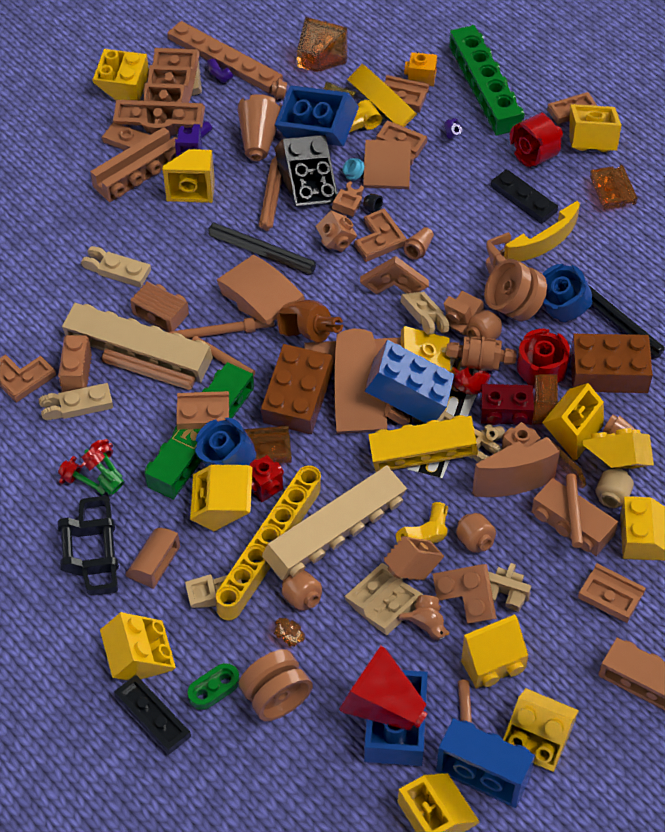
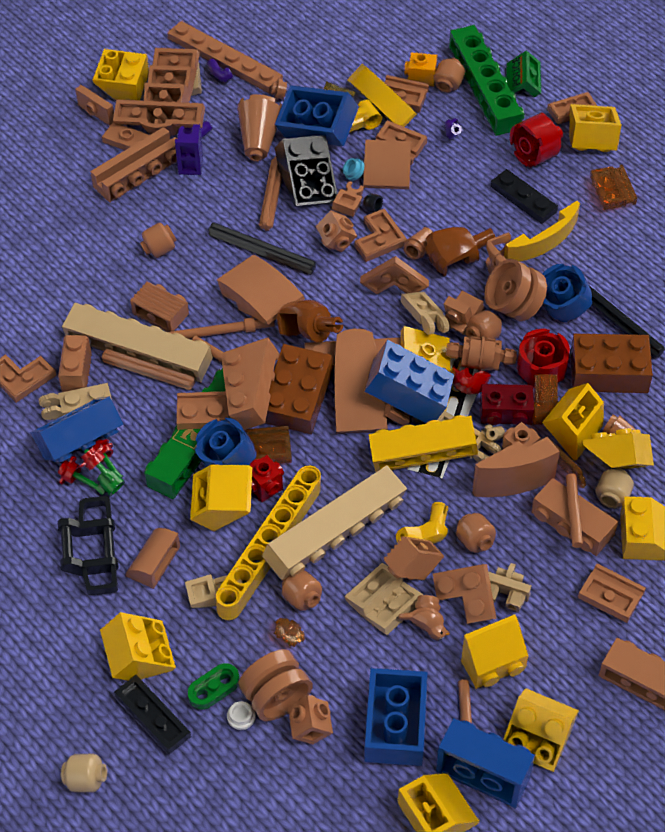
tan hinge [81,246,151,288] -> none
yellow slope [163,149,215,203] -> none
clear orange slope [297,17,347,72] -> none
red slope [339,646,428,730] -> none
none -> blue brick [30,396,123,462]
none -> tan head [61,754,107,793]
none -> nougat plate [75,85,114,126]
none -> nougat head [140,223,177,258]
none -> nougat wedge [221,337,280,430]
none -> white plate [227,701,256,730]
none -> nougat brick [288,695,333,744]
none -> dark orange piece [425,227,495,276]
none -> nougat head [433,58,465,93]
none -> green panel [506,50,541,98]

